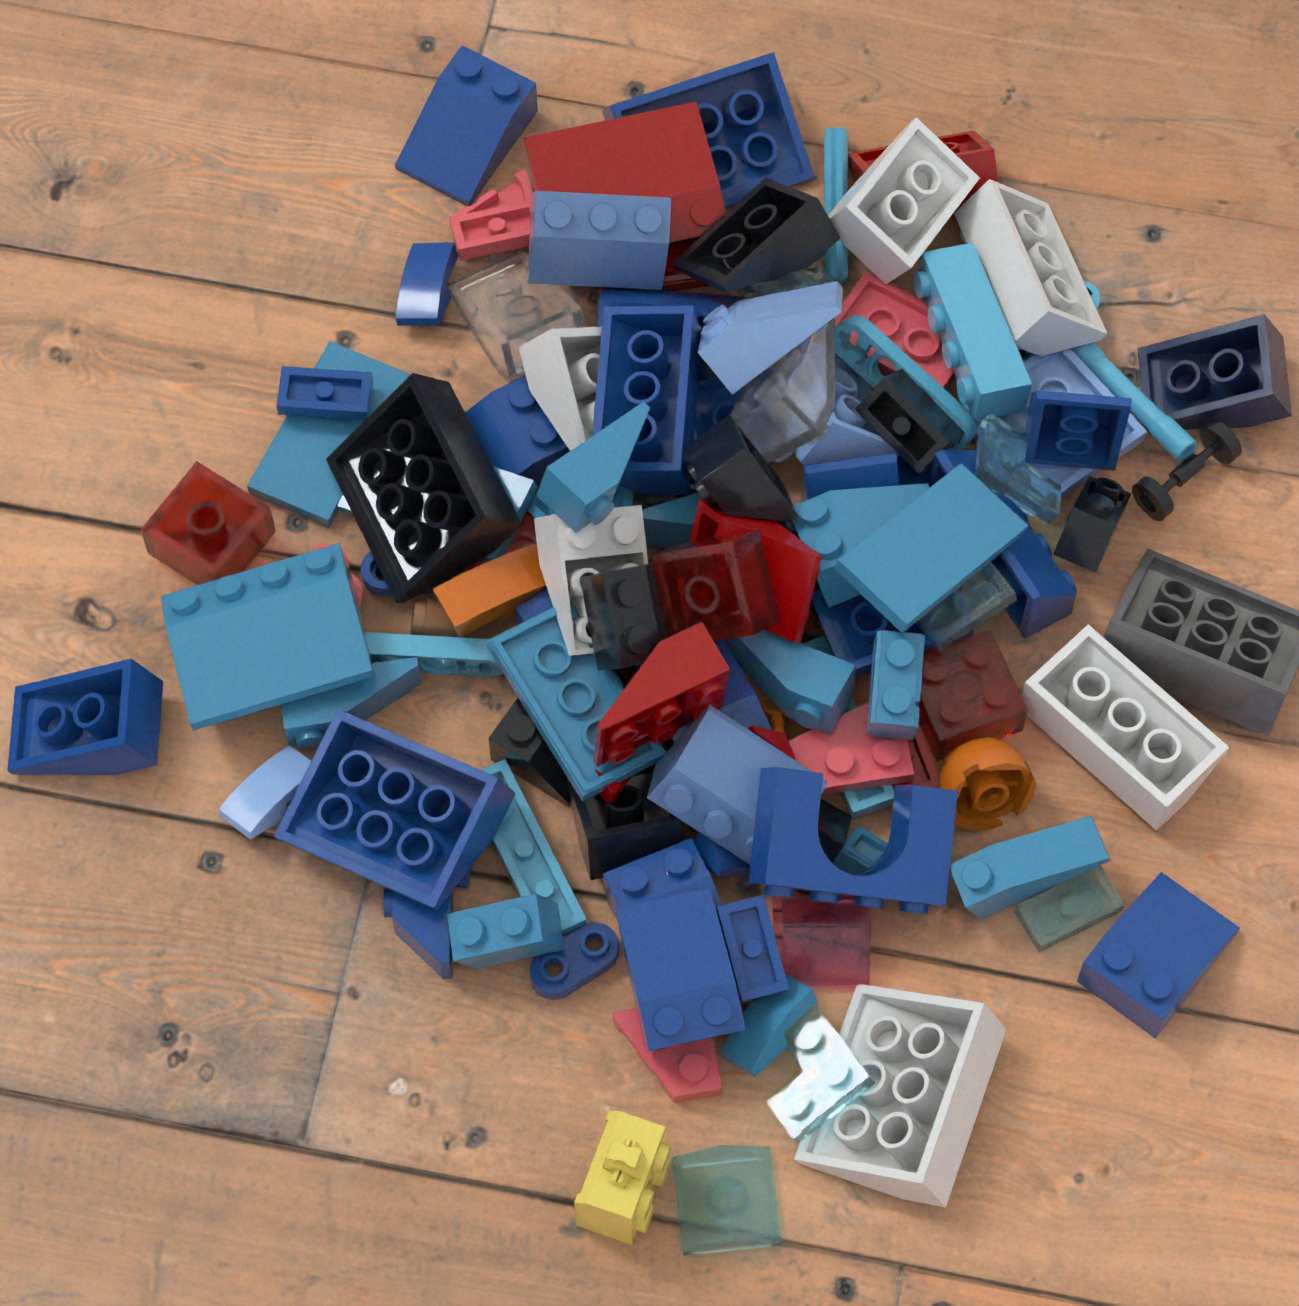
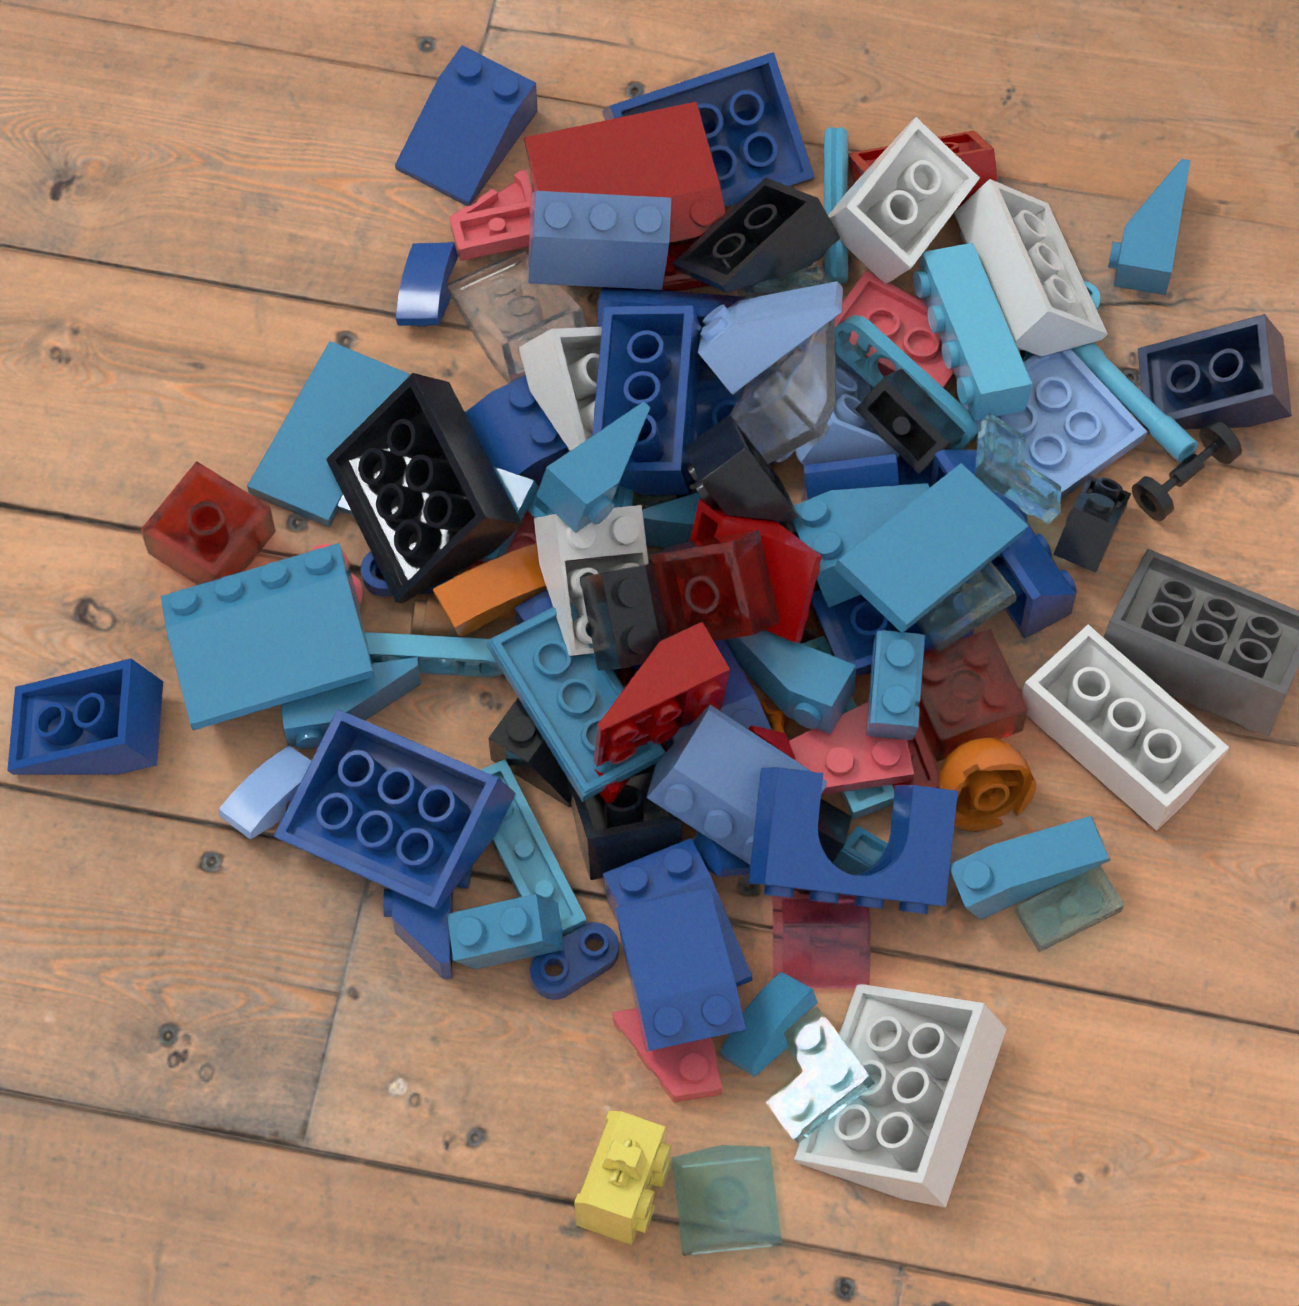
blue plate [276,366,373,421] -> none
blue plate [716,895,789,1003] -> none
blue slope [1024,390,1132,471] -> none
blue slope [1077,872,1240,1039] -> none
none -> dark azure slope [1108,159,1190,295]

